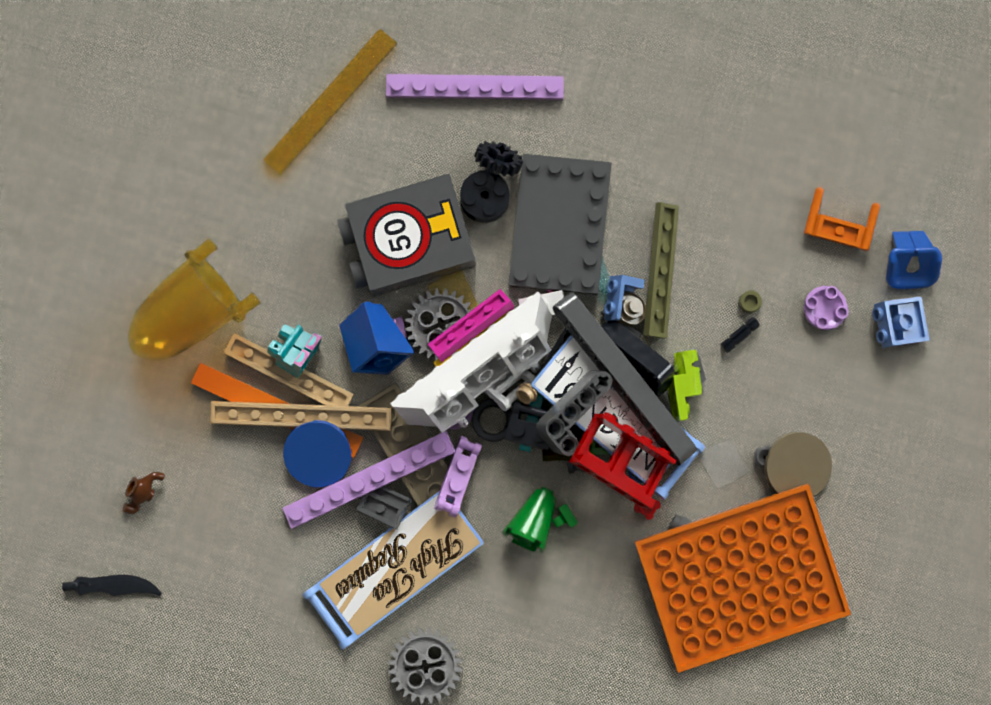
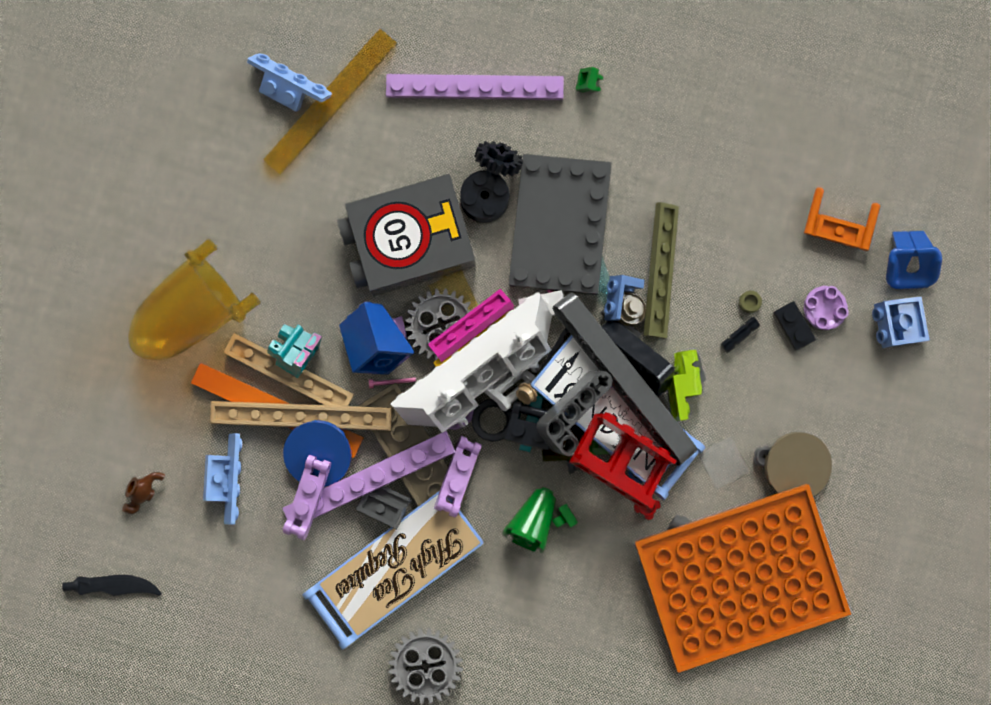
none -> light blue bracket [203,433,242,525]
none -> light blue bracket [247,53,332,112]
none -> lavender plate [282,455,331,540]
none -> bright pink piece [369,378,416,389]
none -> green tile [575,67,604,93]
none -> black plate [773,301,816,351]

